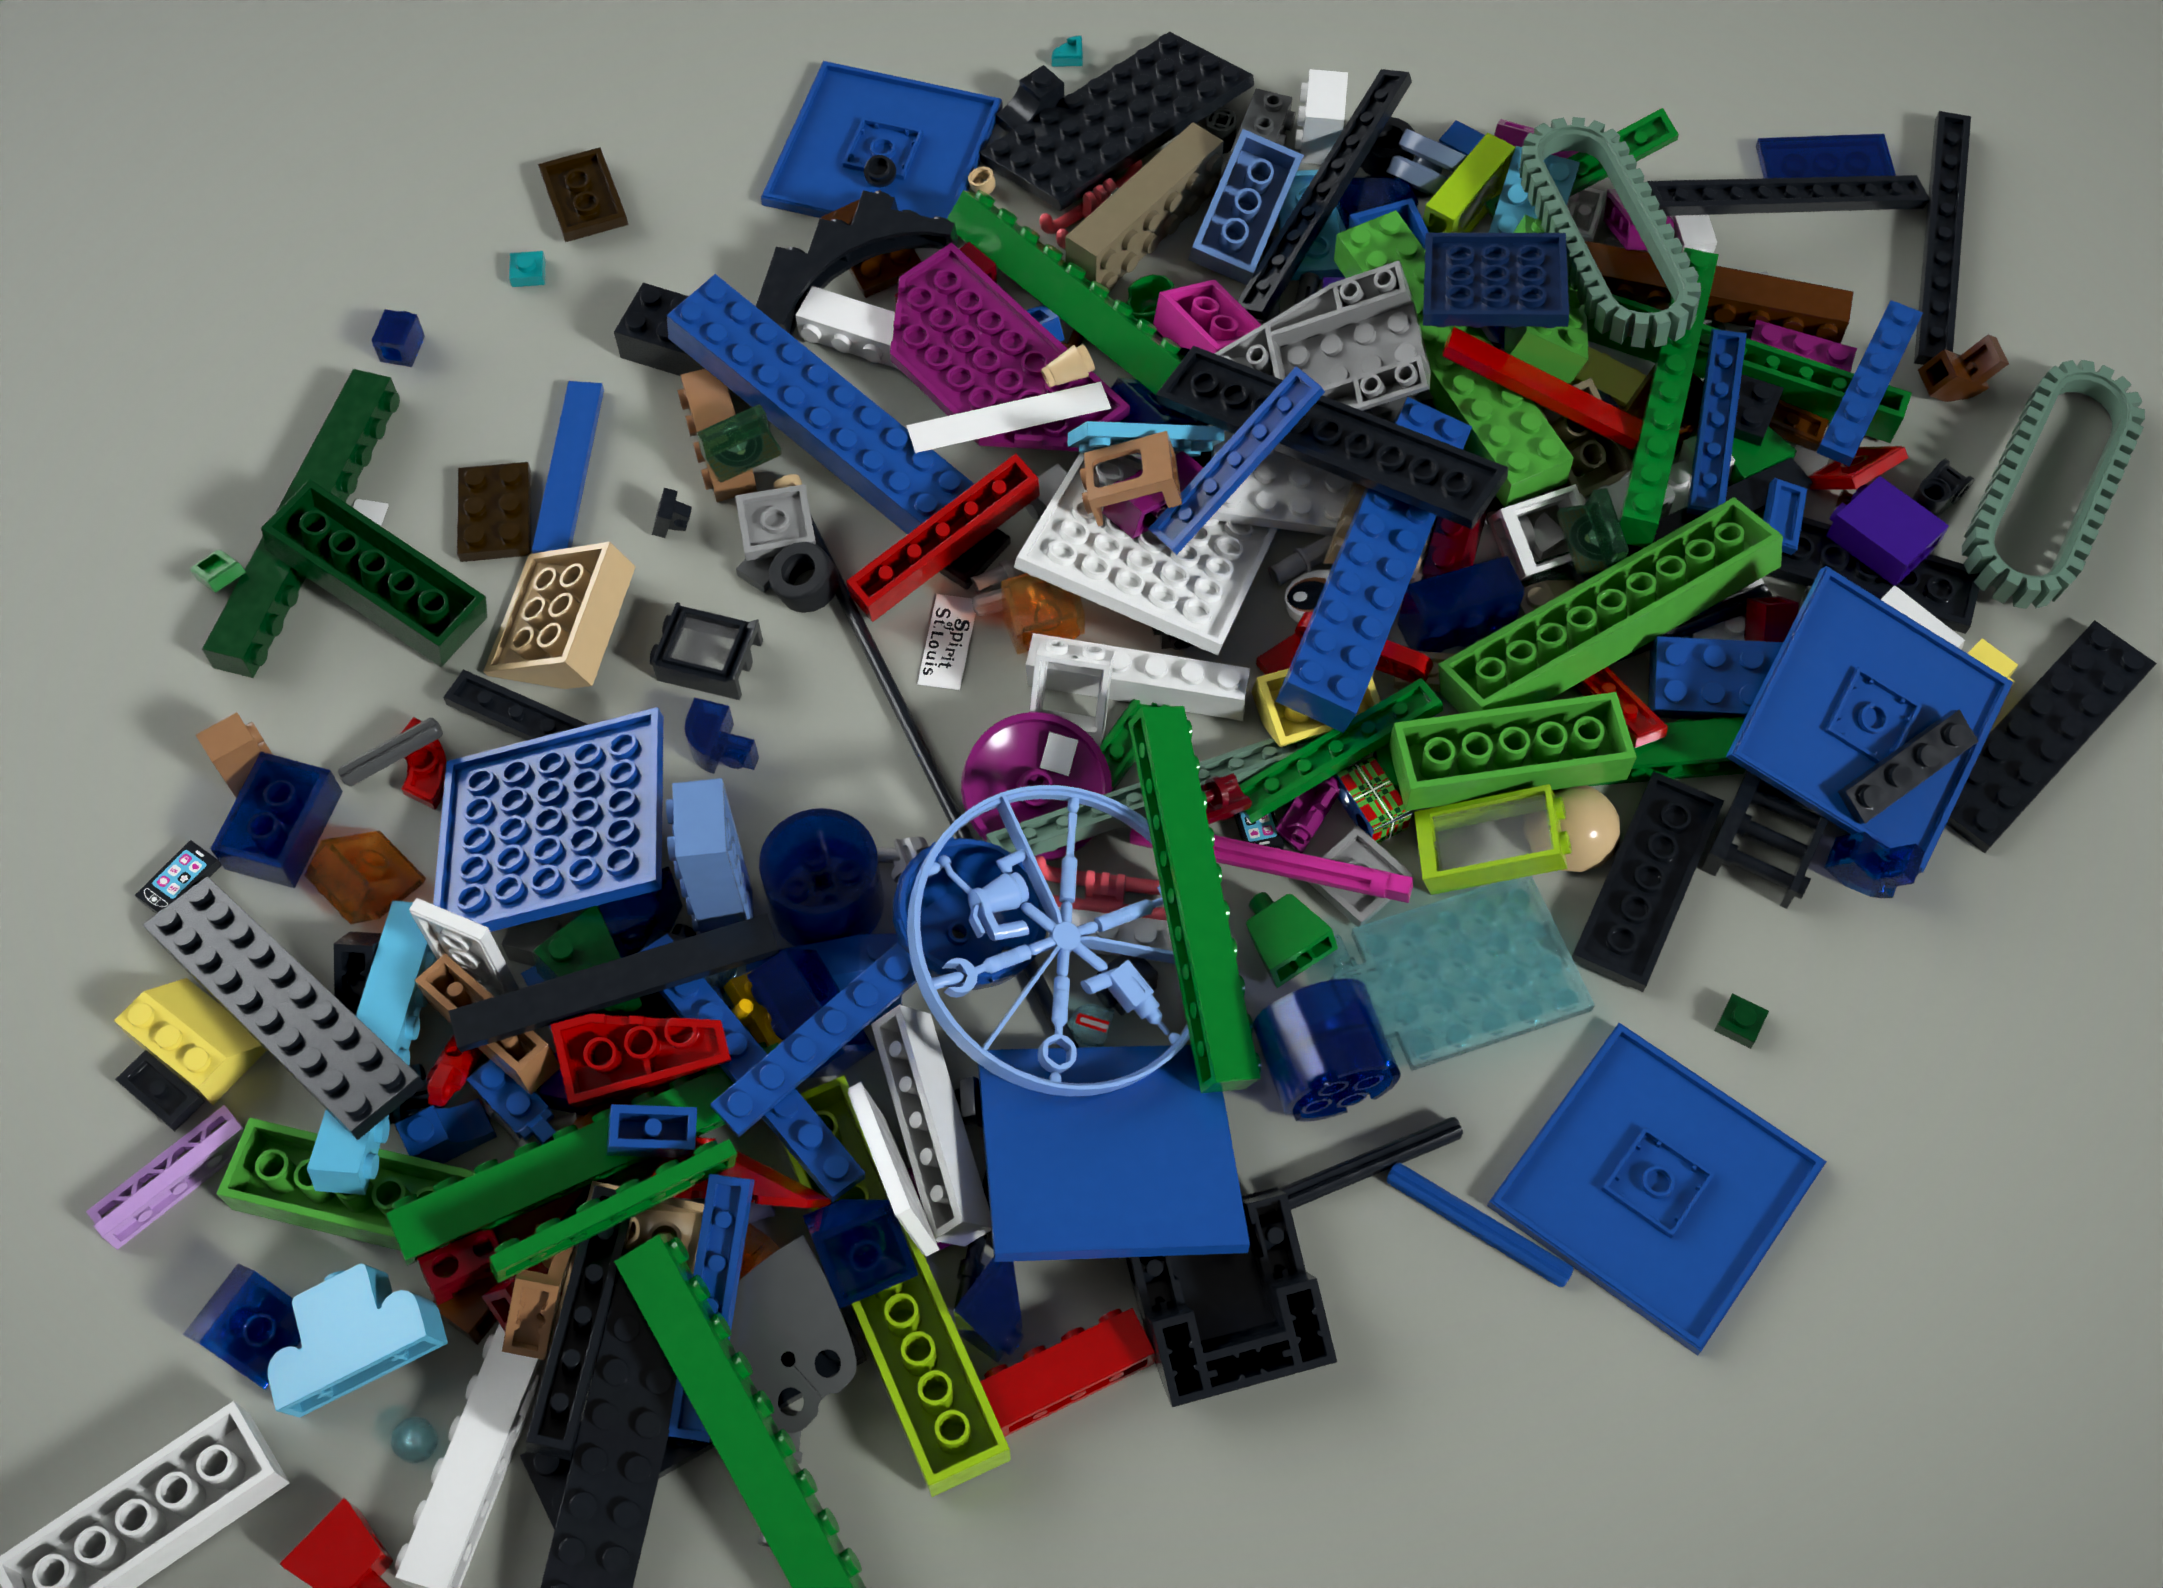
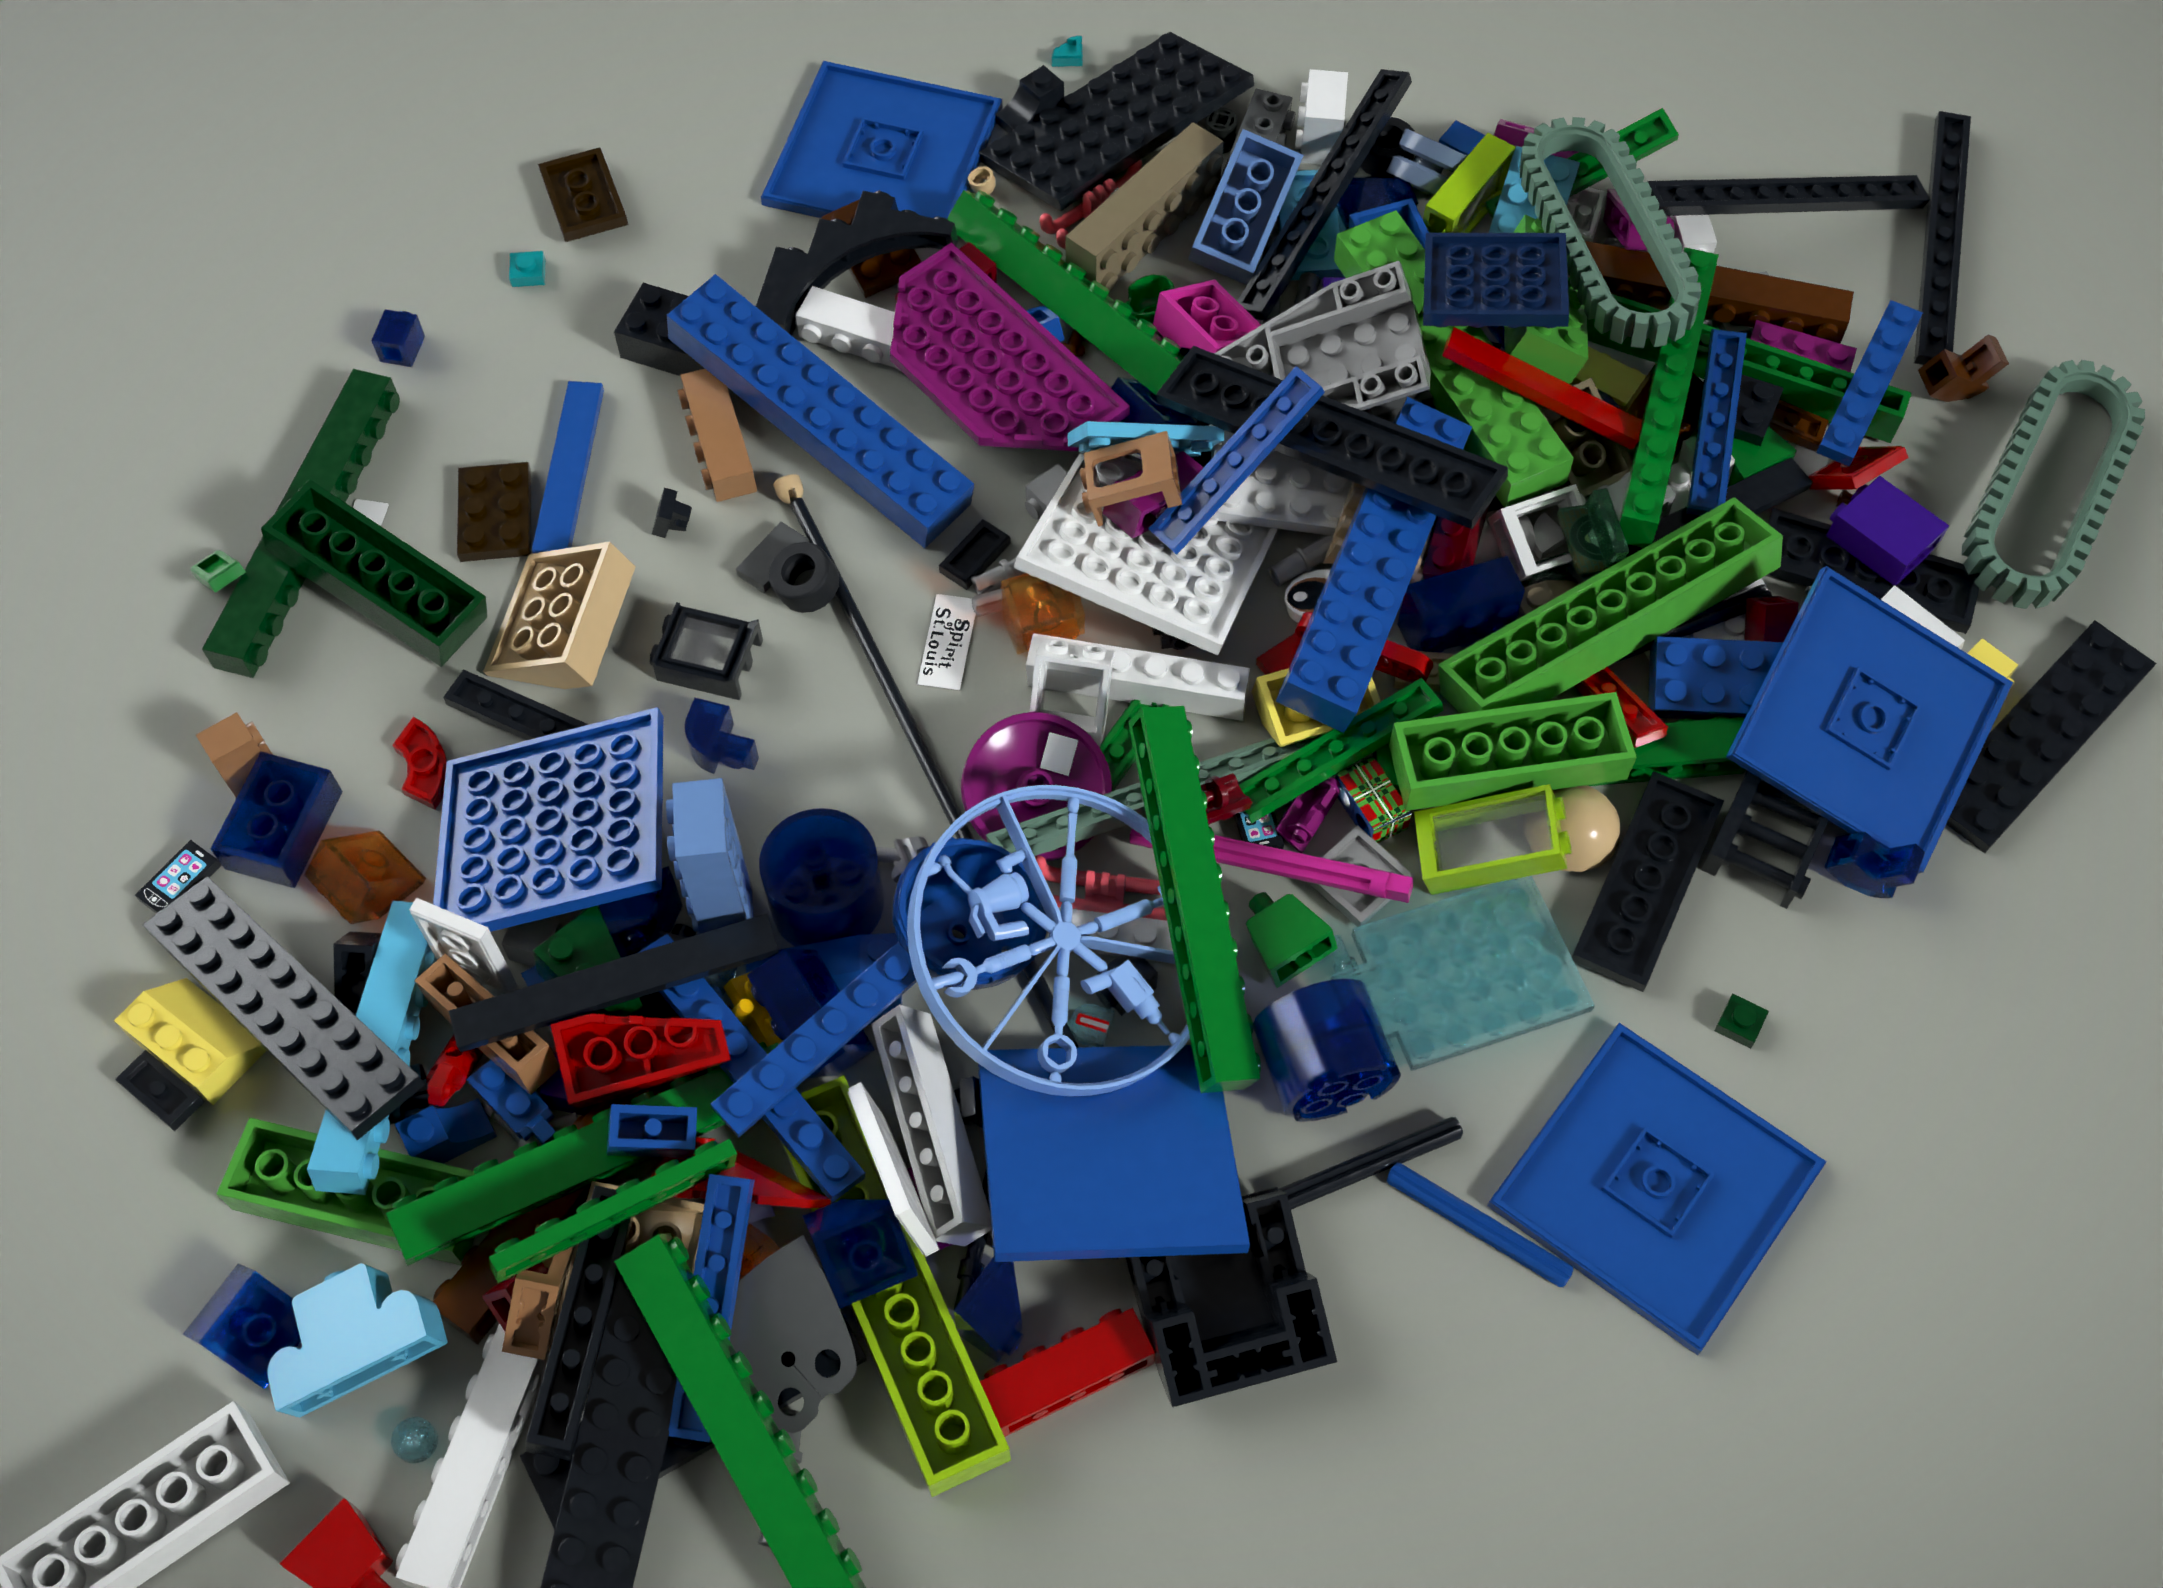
lavender fence [86,1105,244,1250] -> none
dark grey axle [338,718,443,786] -> none
dark red leg [417,1230,500,1306] -> none
clear green panel [696,404,782,482] -> none
light grey plate [735,484,816,561] -> none
red brick [846,453,1040,622] -> none
black plate [864,155,897,188] -> none
white sticker [906,382,1111,453] -> none
tan cone [1041,344,1095,388] -> none
clear blue tile [1756,134,1896,178] -> none
blue tile [1763,478,1808,555] -> none
black plate [1838,709,1979,824] -> none
black piece [1912,458,1974,517] -> none

